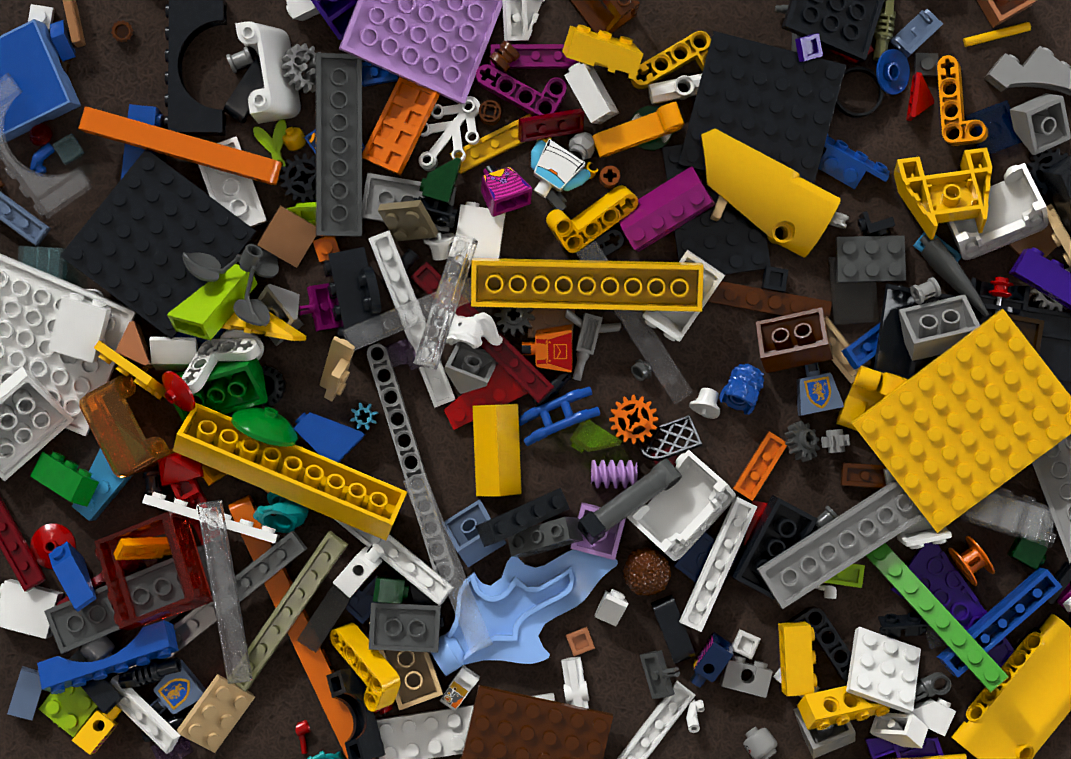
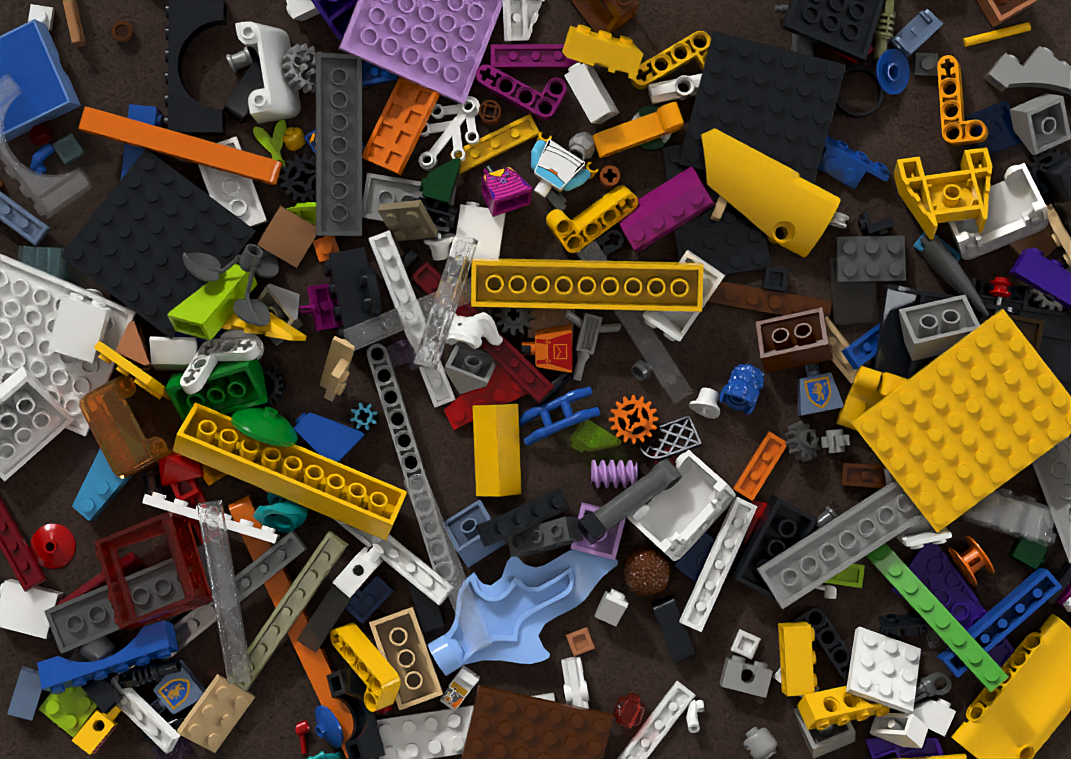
green brick [30,451,99,507] -> none
blue slope [48,541,97,612] -> none
blue piece [50,20,76,61] -> none
light orange hinge [113,537,178,560] -> none
red dish [162,371,195,412] -> none
dark grey plate [368,603,441,653] -> none
dark green slope [373,576,409,604] -> none
reddish brown wheel [489,41,521,73] -> none
dark red tile [518,108,584,143] -> none
dark grey plate [640,650,680,699] -> none
dark blue torso [690,632,733,688] -> none
plate [795,33,823,62] -> none
red slope [906,72,934,121] -> none
light grey bush [910,277,941,305] -> none
none -> blue dish [315,705,344,748]
none -> clear red head [613,692,646,729]

